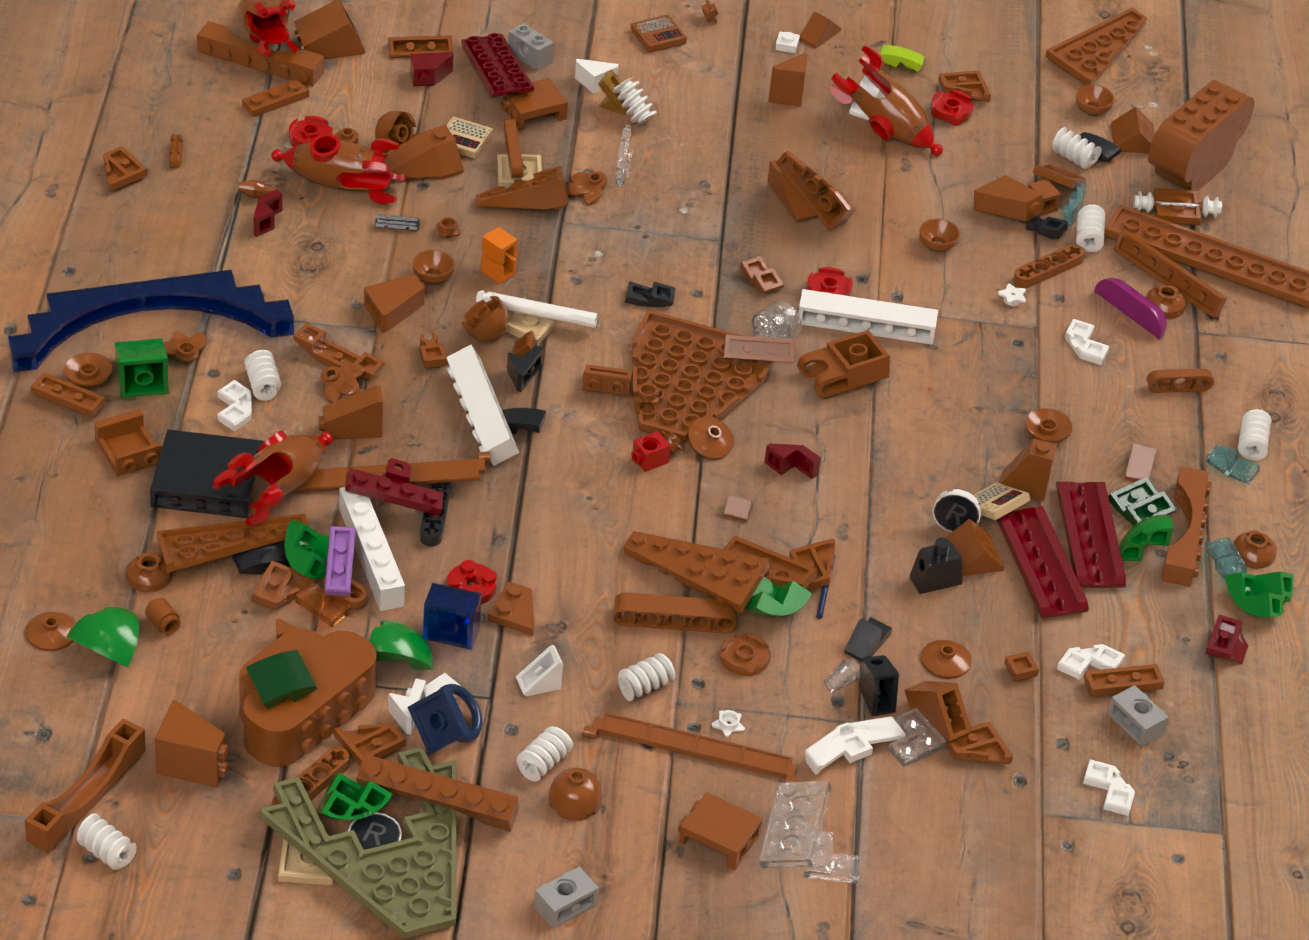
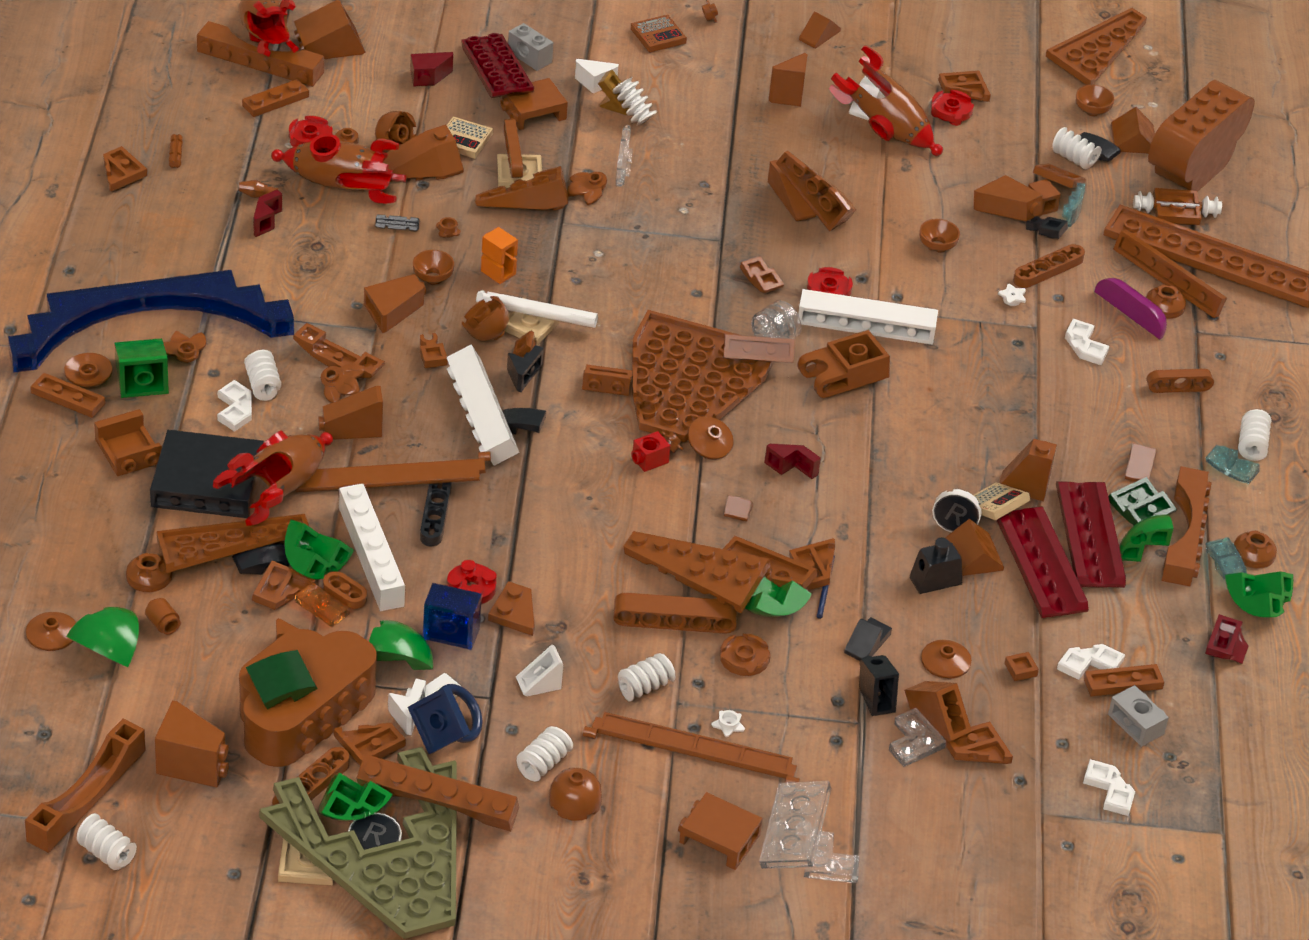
medium lavender tile [325,526,356,596] -> none
dark red plate [345,458,443,516] -> none
dark orange slope [388,35,453,58] -> none
light grey brick [534,867,599,929] -> none
black slope [625,281,675,307] -> none
white plate [775,31,800,54] -> none
white plate [804,716,906,775] -> none
clear cone [824,658,860,692] -> none
lime slope [879,45,925,72] -> none
dark orange dish [1025,408,1072,442] -> none
white piece [1076,205,1105,253] -> none

